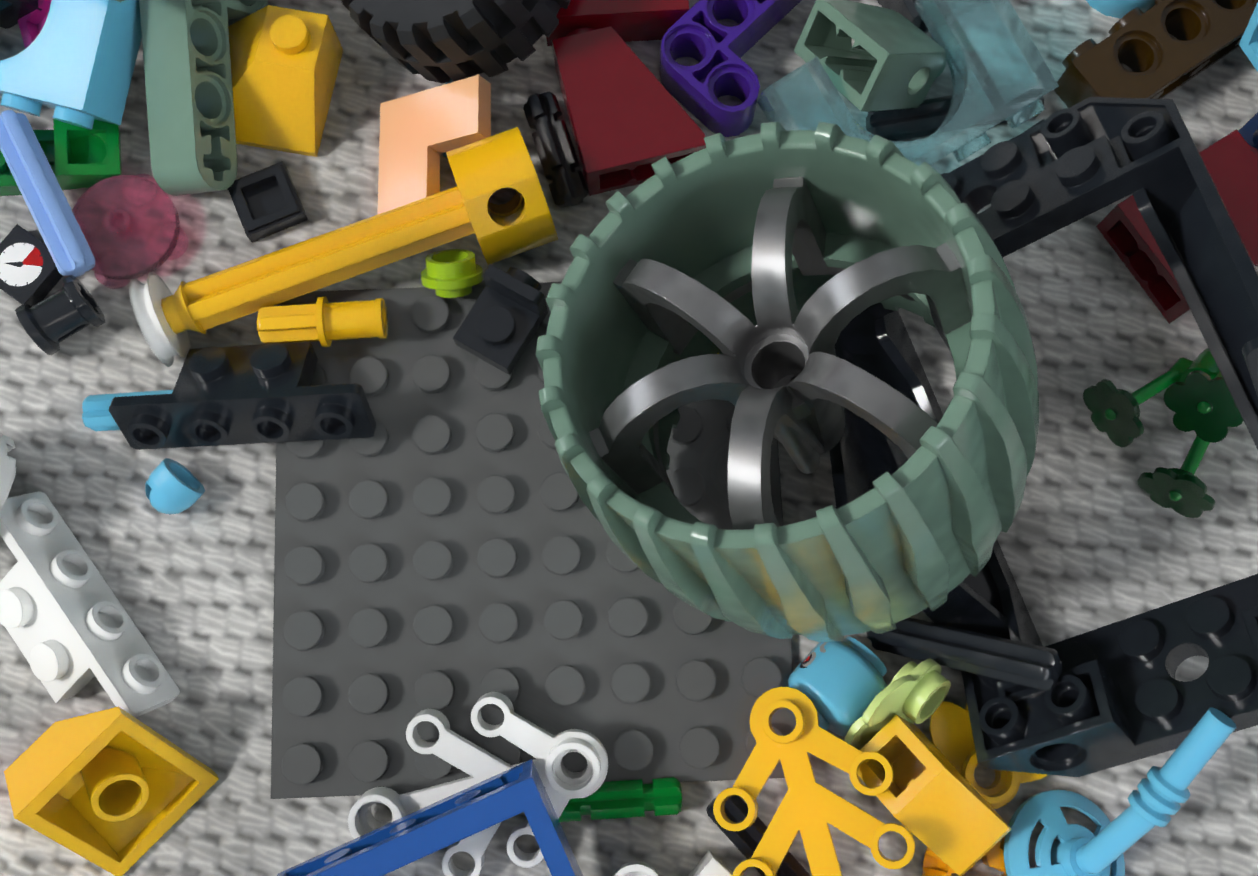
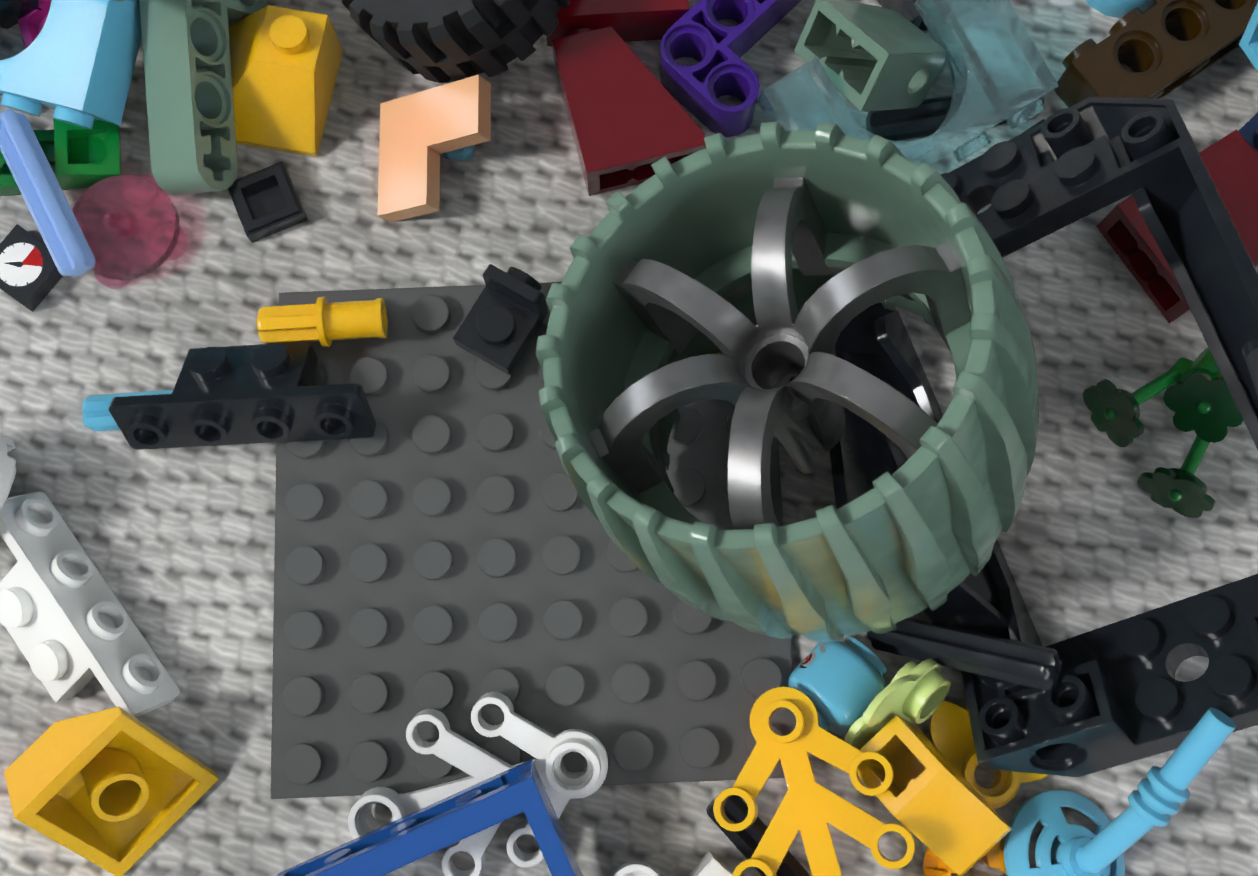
black bush [15,275,106,355] -> none
yellow piece [129,127,558,367] -> none
medium azure hinge [145,458,205,515] -> none
lime plate [421,249,483,298] -> none
black axle [523,92,588,208] -> none
green axle [559,777,683,822] -> none

